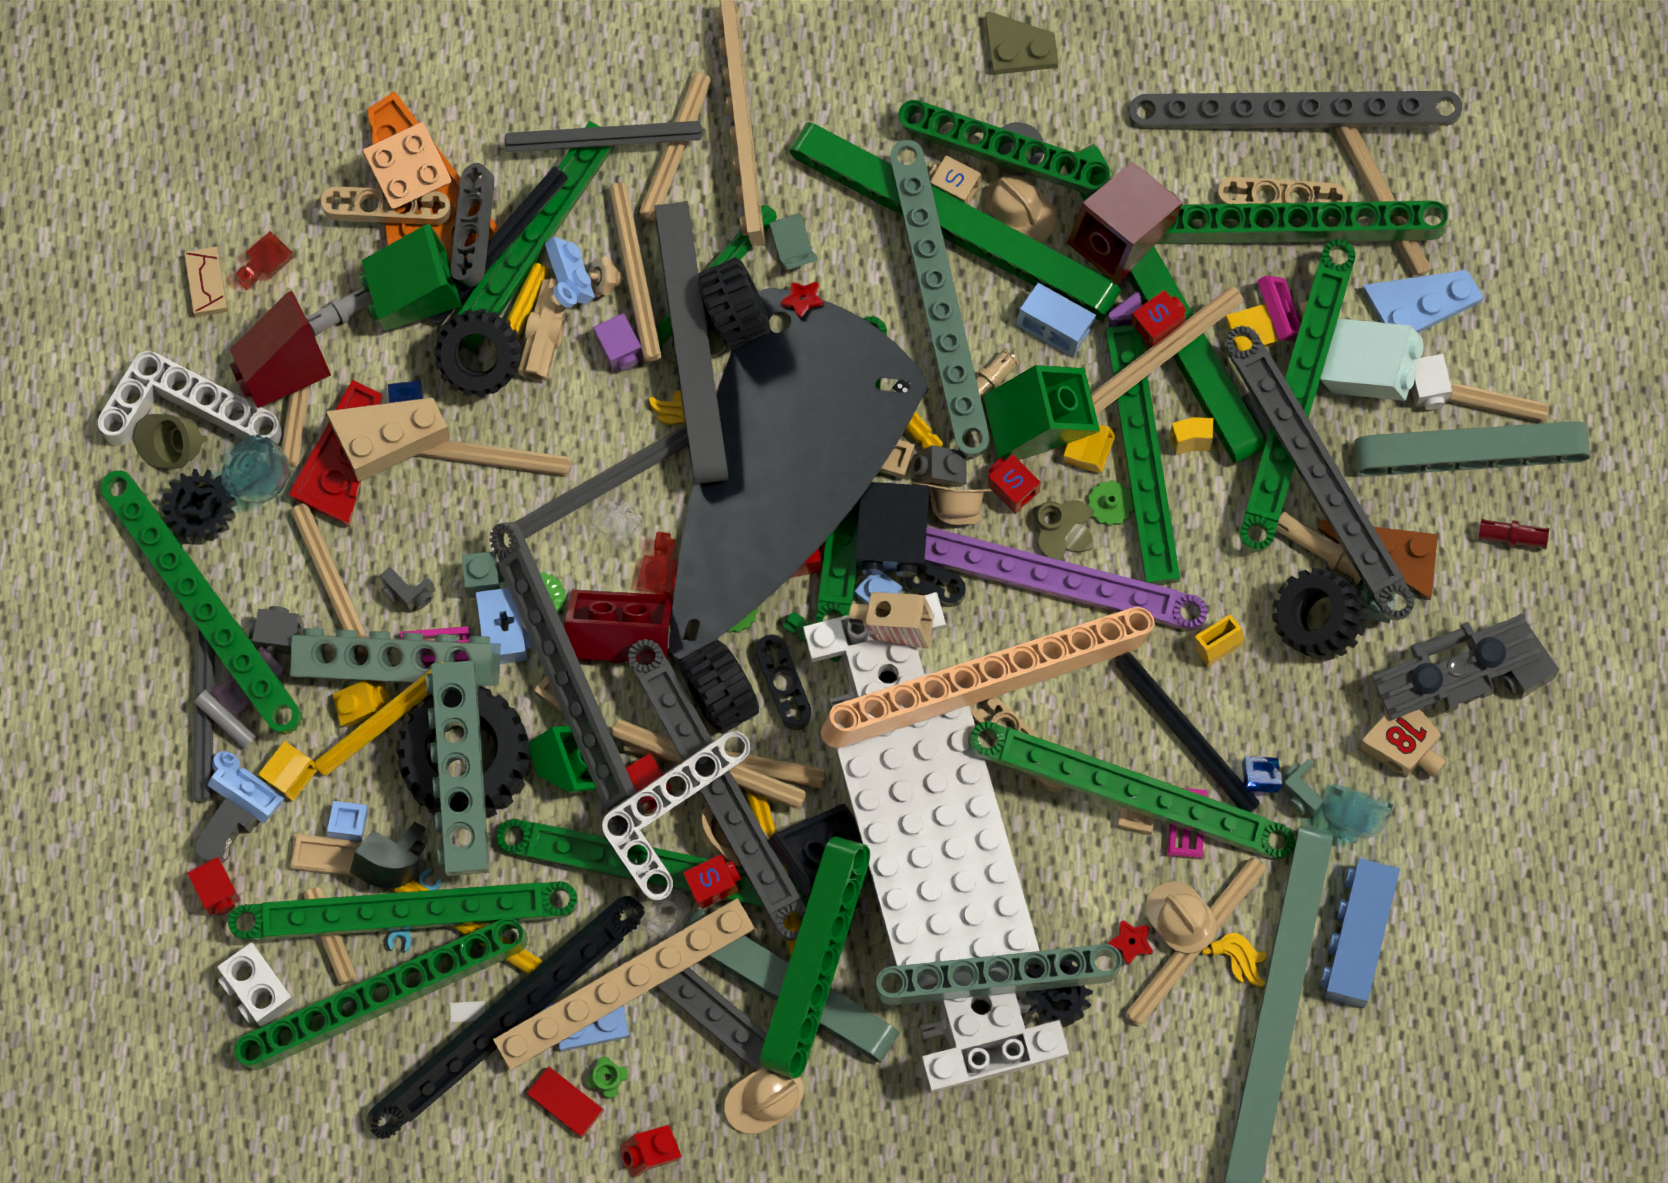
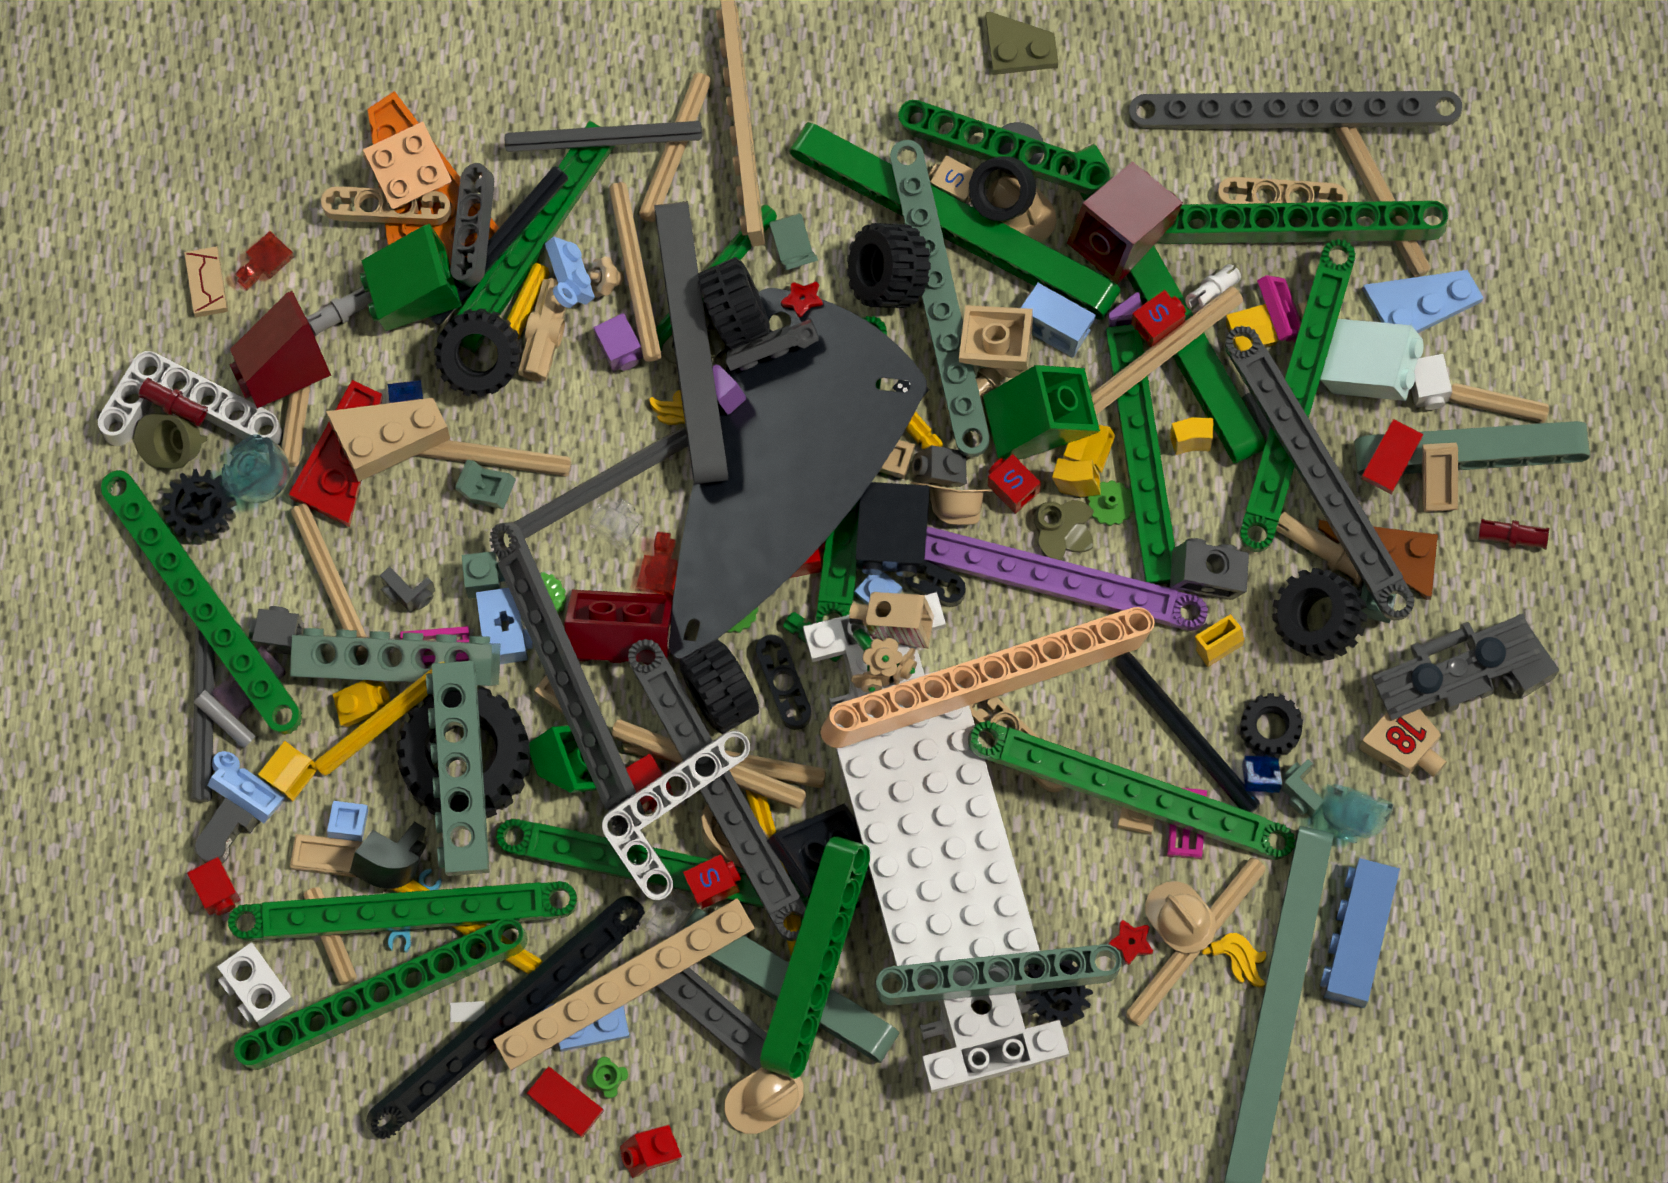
none -> dark red pin [138,378,208,427]
none -> sand green bracket [456,460,516,509]
none -> medium lavender slope [712,364,746,414]
none -> dark grey hinge [726,319,819,371]
none -> black tyre [846,223,931,308]
none -> tan plant [851,628,917,693]
none -> tan slope [959,305,1033,378]
none -> black tyre [969,156,1036,221]
none -> yellow piece [1052,458,1101,497]
none -> dark grey brick [1170,538,1249,600]
none -> white pin [1185,264,1241,313]
none -> black tyre [1240,693,1303,759]
none -> red tile [1361,419,1424,495]
none -> tan tile [1422,443,1458,512]

